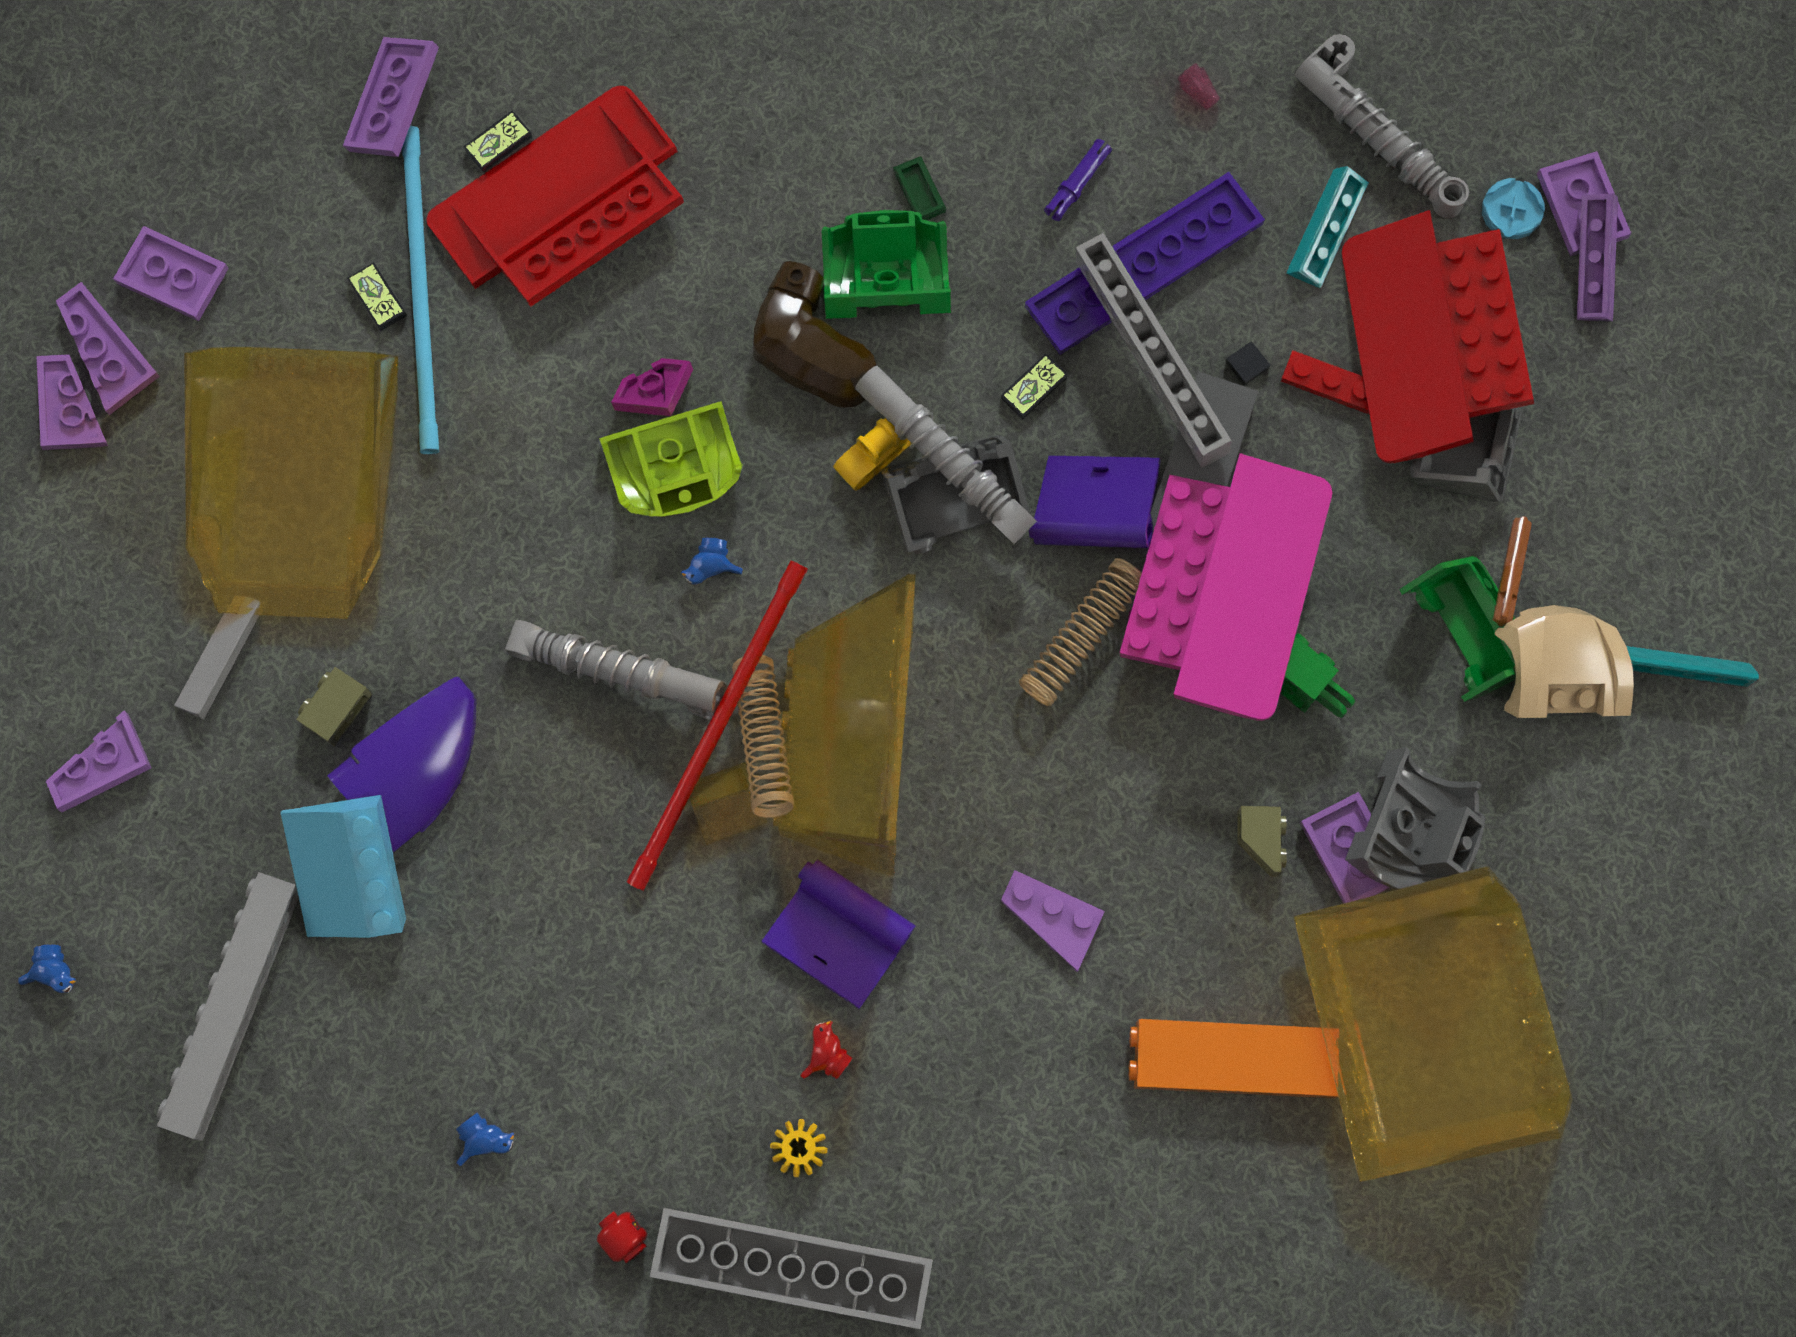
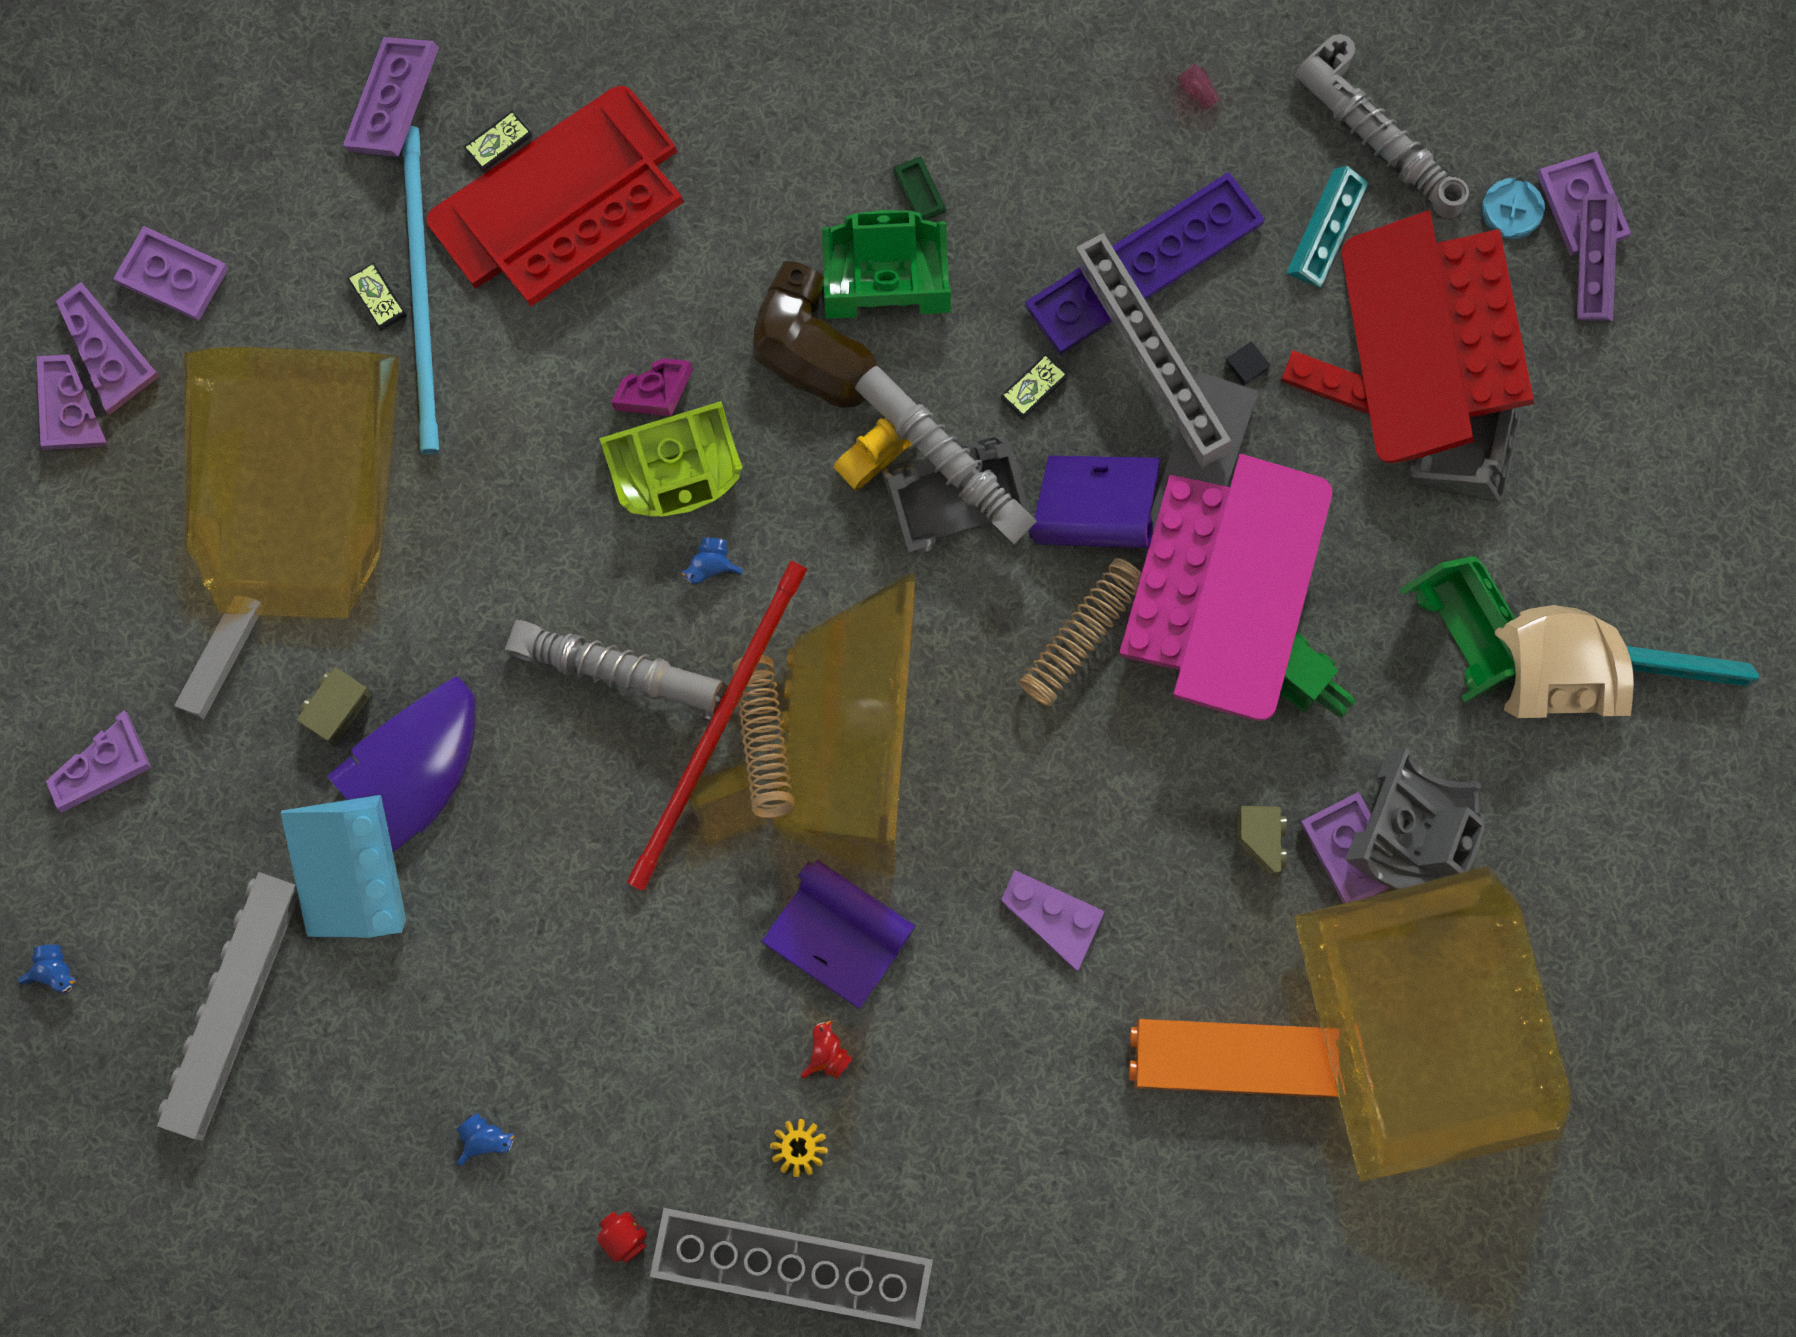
dark purple pin [1044,139,1112,221] -> none
dark orange axle [1493,516,1532,627] -> none

